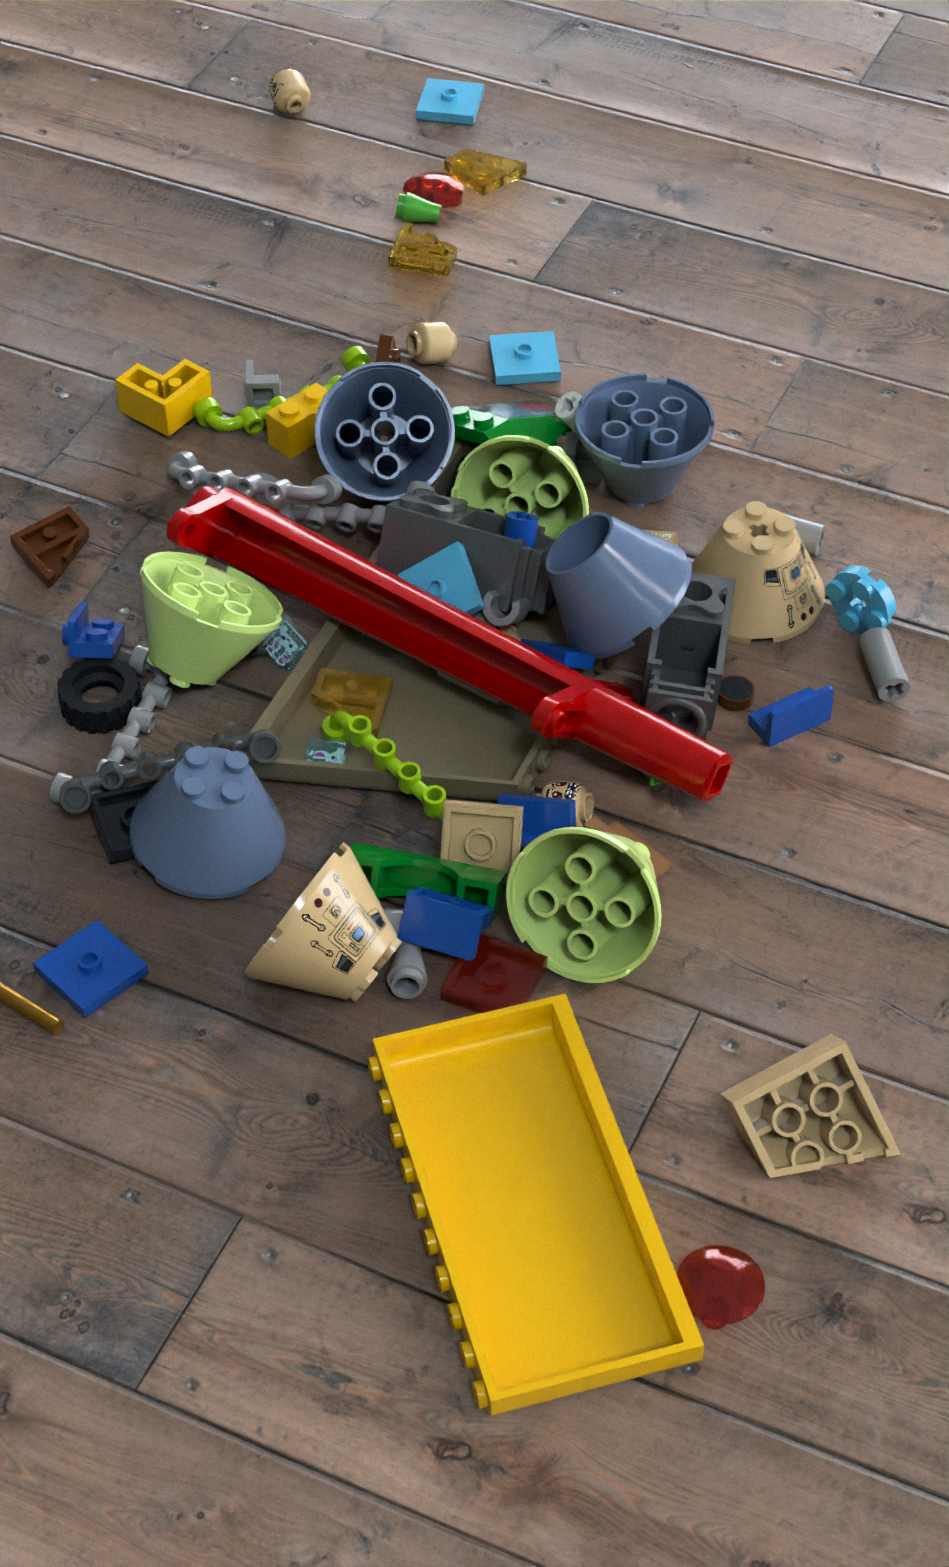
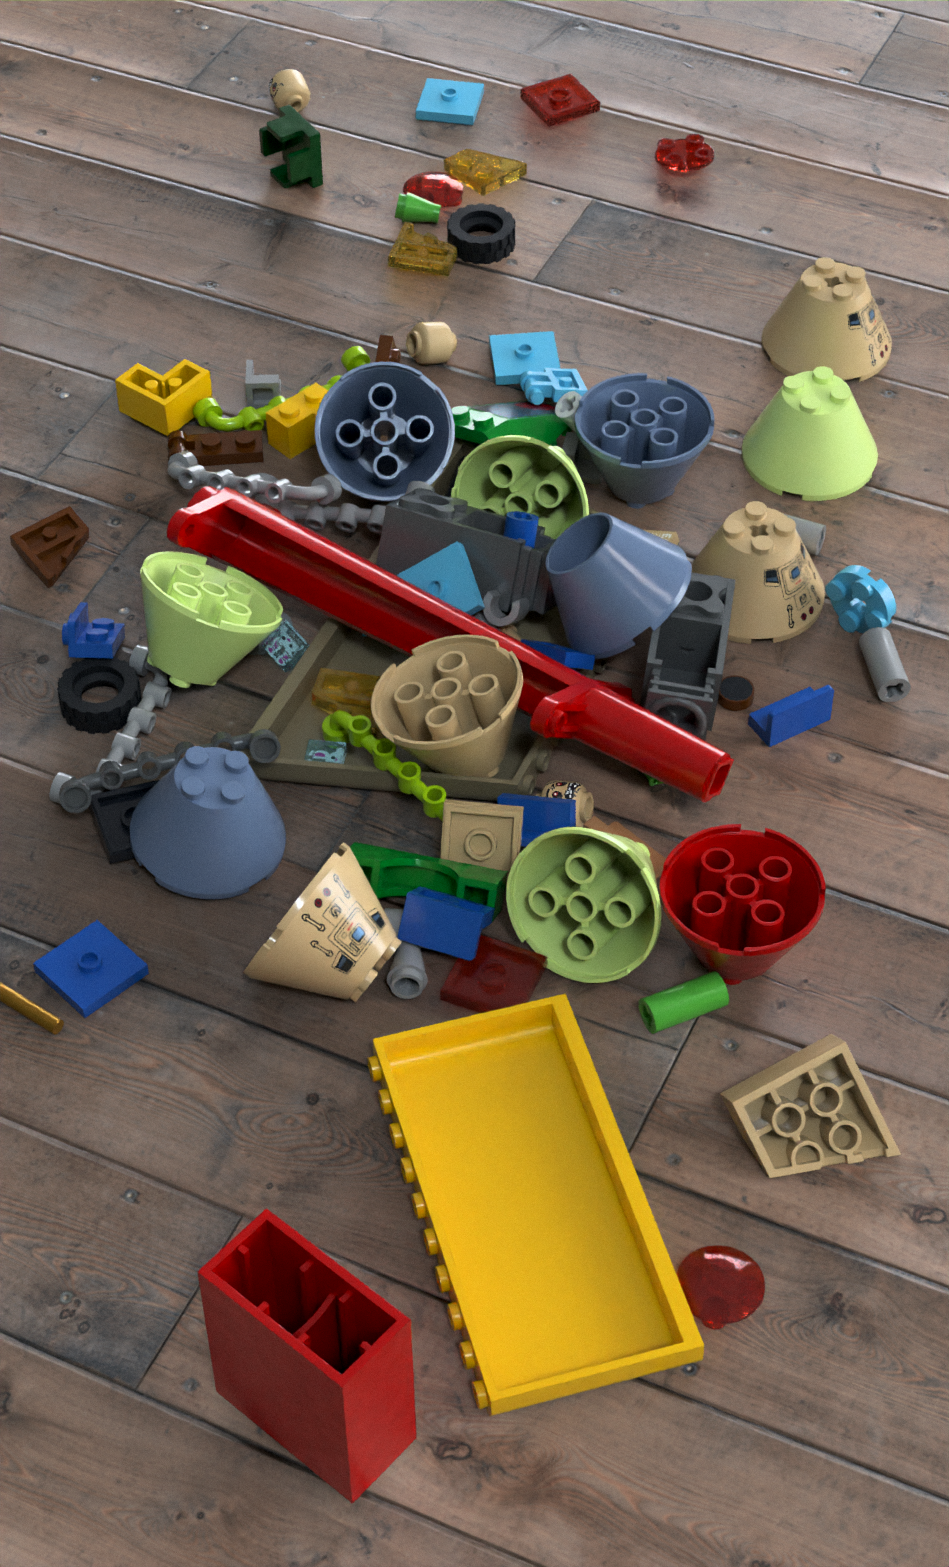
none -> reddish brown plate [168,430,264,466]
none -> red brick [197,1208,417,1504]
none -> dark green panel [259,105,323,188]
none -> tan cone [371,635,523,778]
none -> black tyre [447,203,515,264]
none -> medium azure plate [519,368,588,405]
none -> clear red plate [520,73,600,127]
none -> bright green piece [639,971,729,1034]
none -> clear red dish [655,134,715,172]
none -> red cone [659,824,826,985]
none -> yellowish green cone [742,366,878,501]
none -> tan cone [762,257,892,382]

